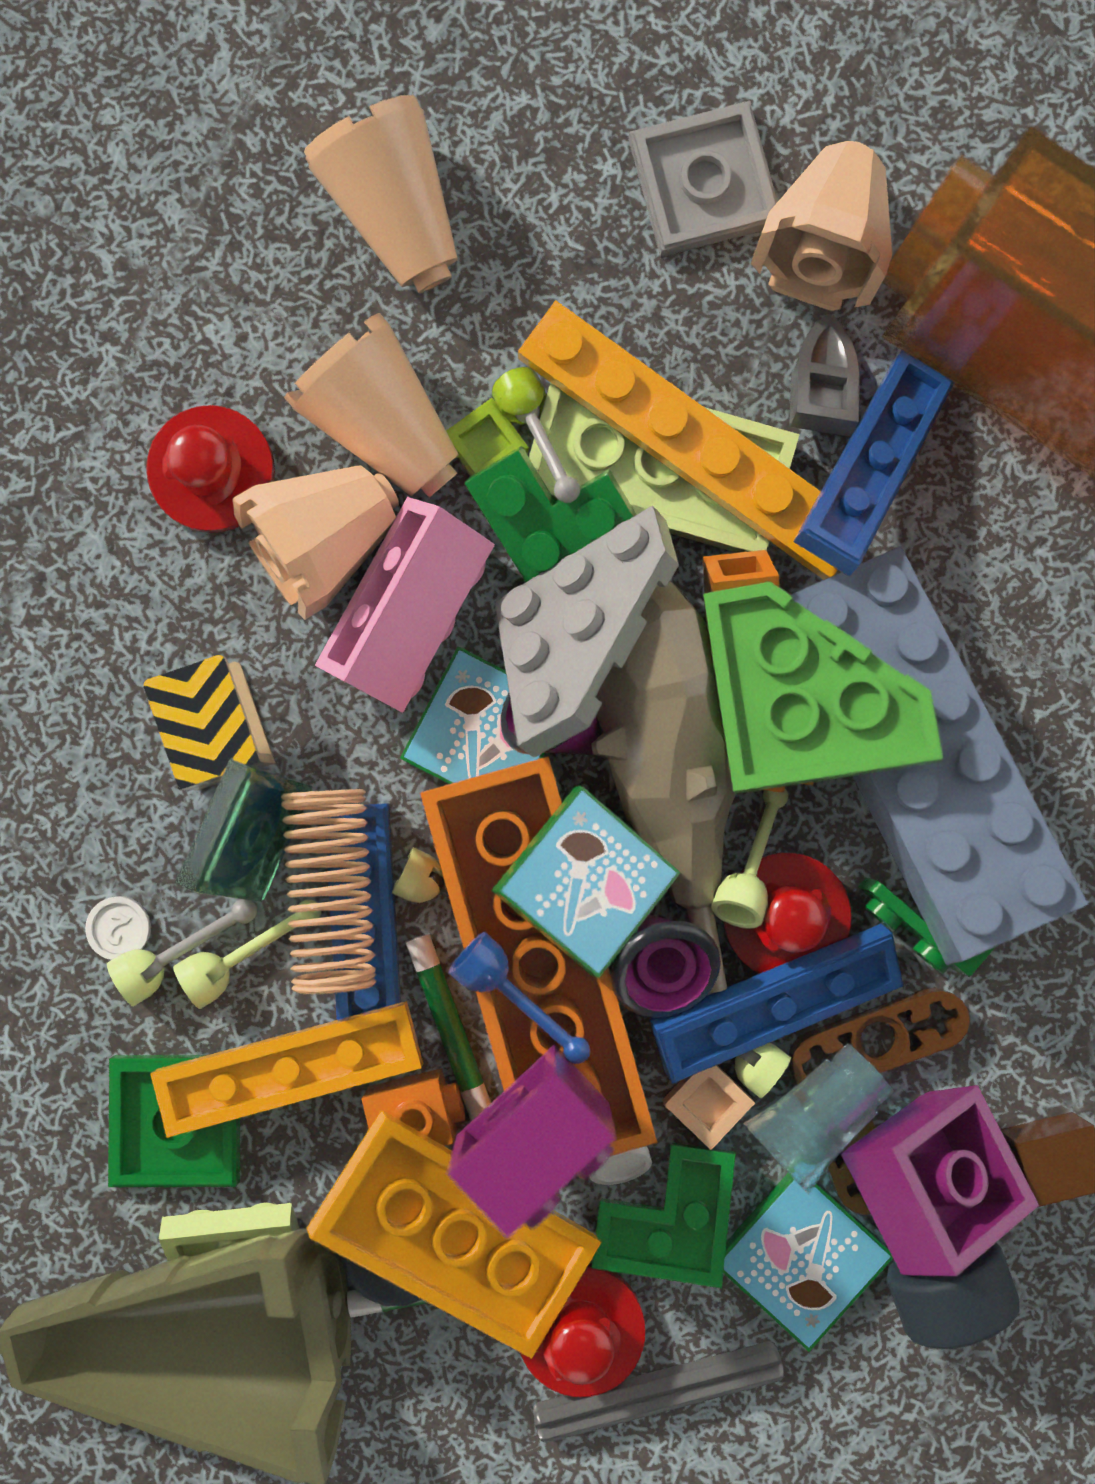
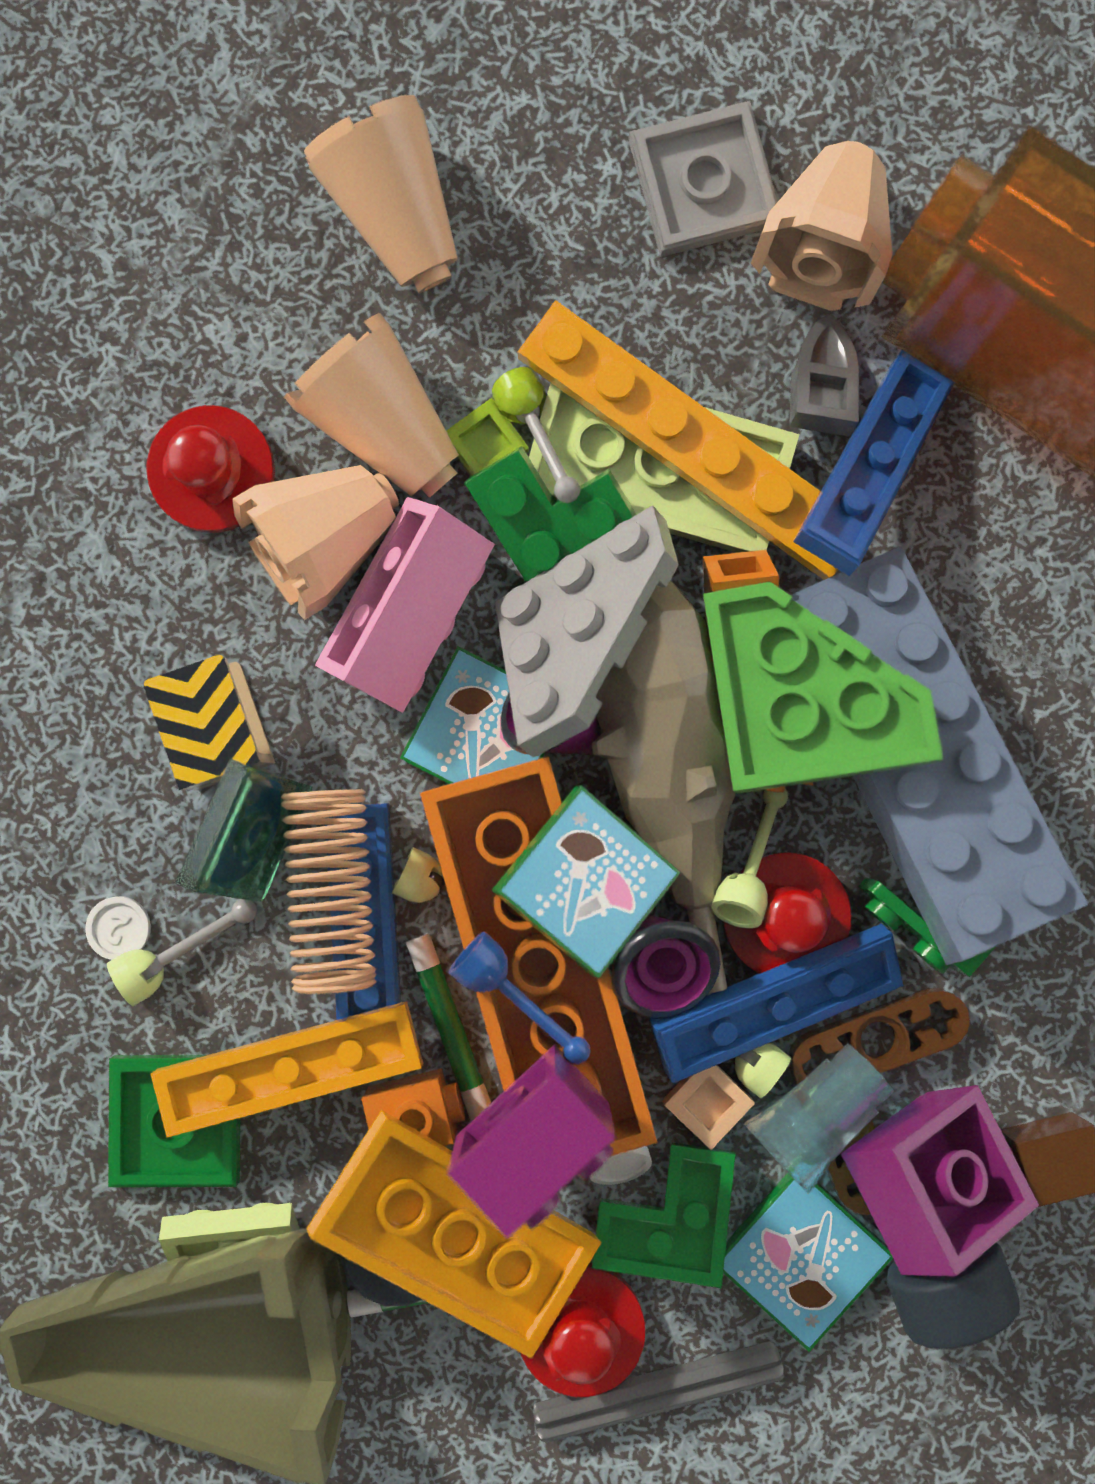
yellowish green hinge [173,900,321,1009] -> none

